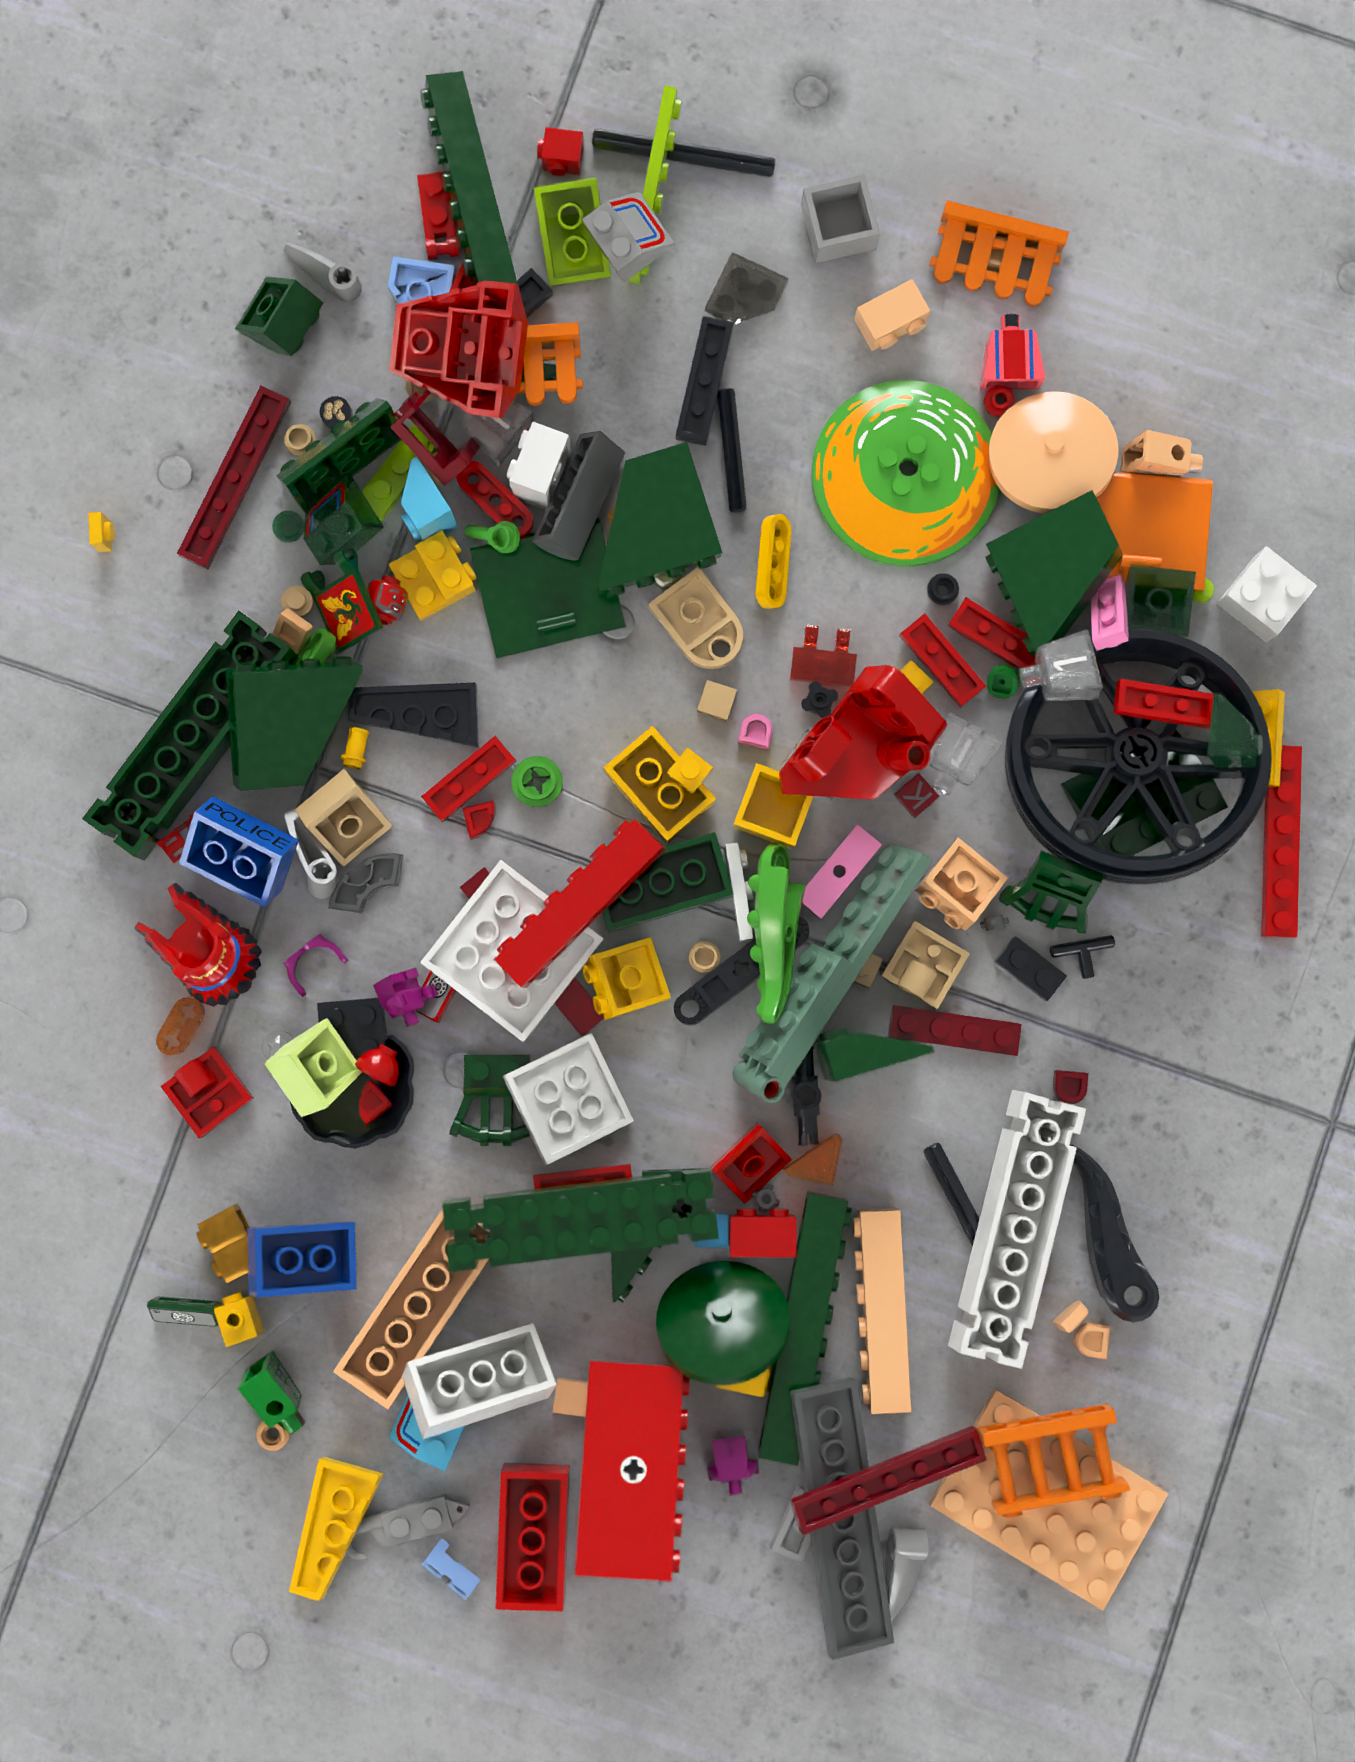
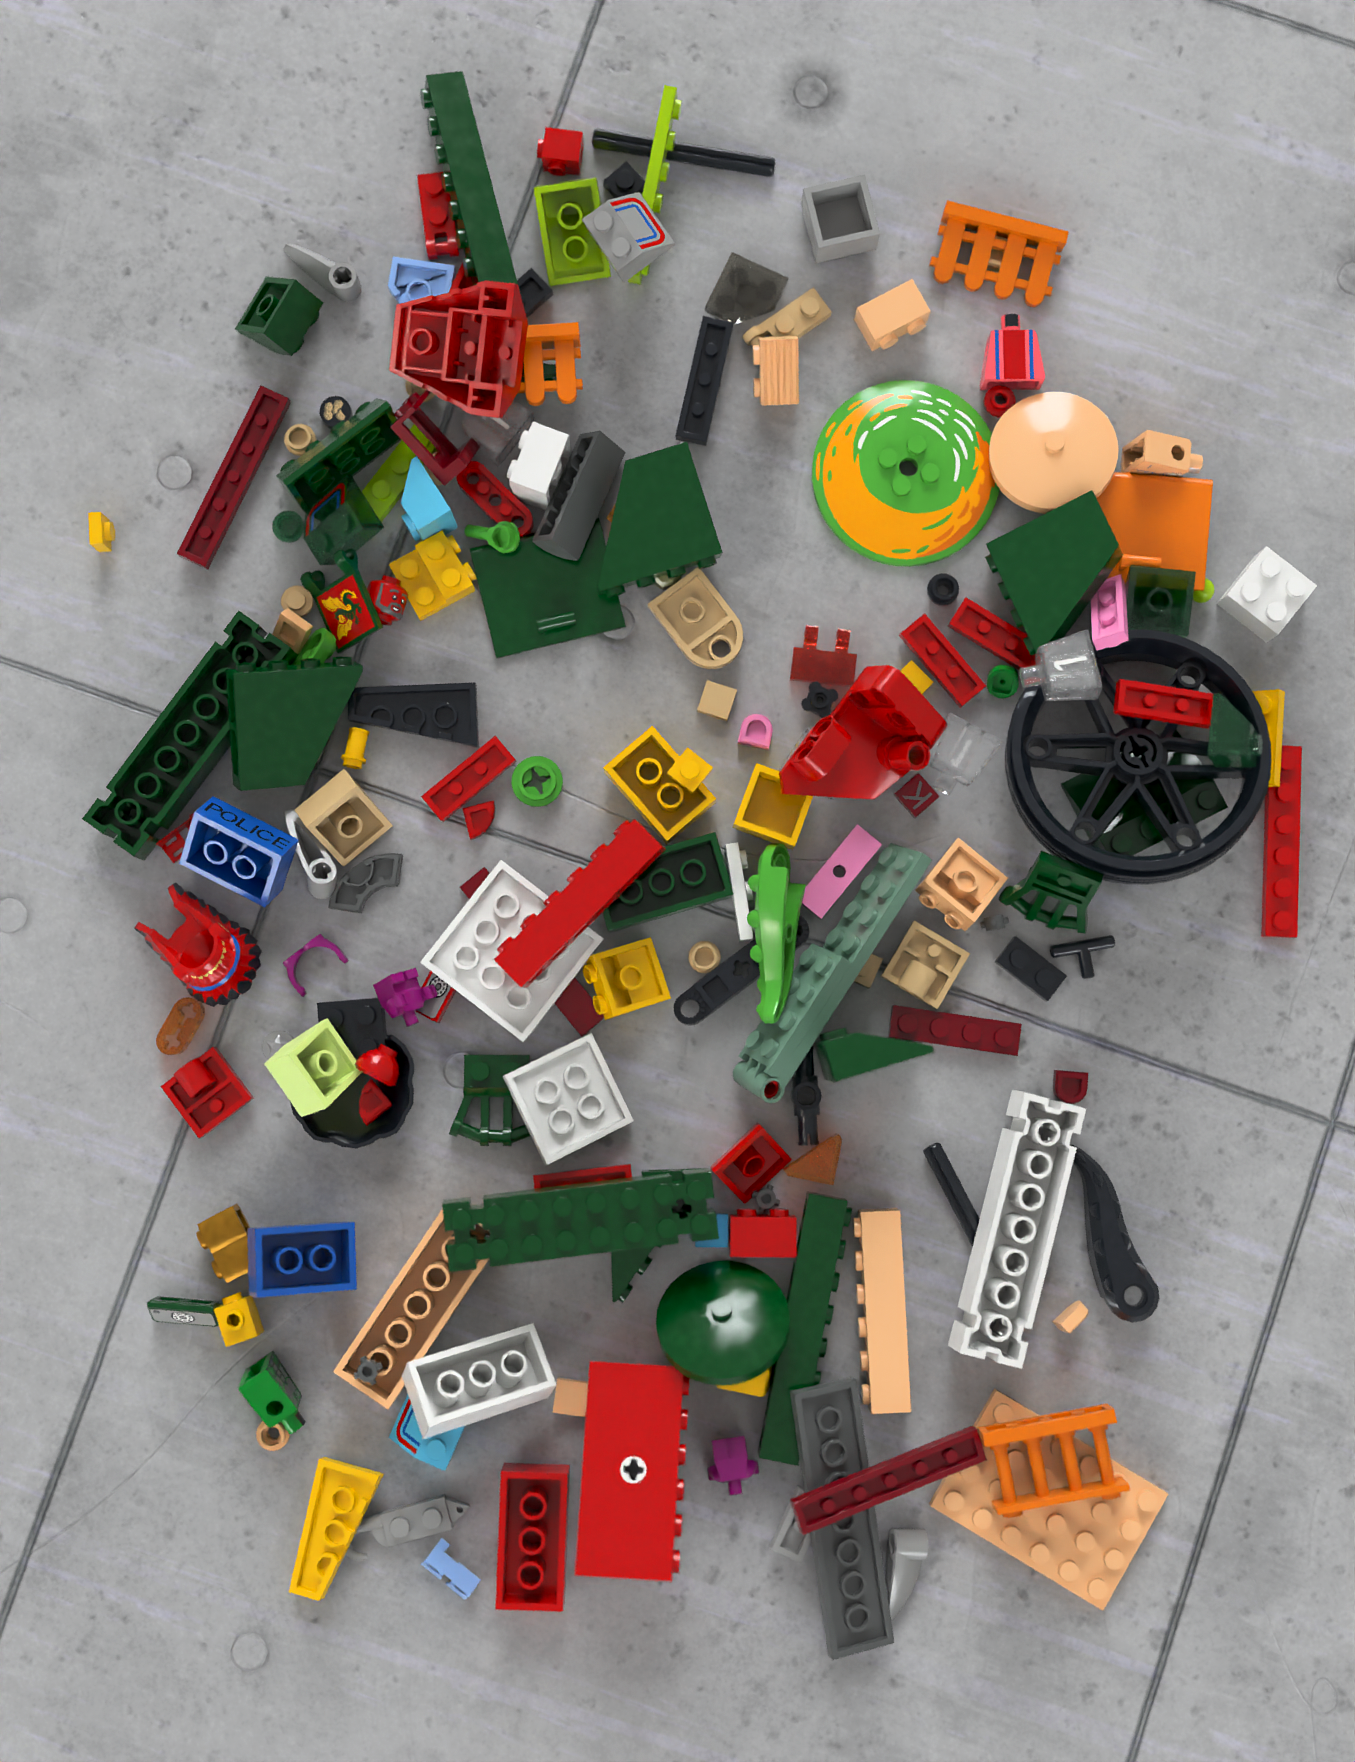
black axle [718,388,746,512] -> none
yellow plate [755,514,792,609] -> none
light nougat tile [1073,1322,1110,1360] -> none
none -> dark grey piece [354,1356,383,1385]
none -> black plate [603,161,645,198]
none -> tan plate [742,287,832,346]
none -> light nougat brick [753,336,799,406]

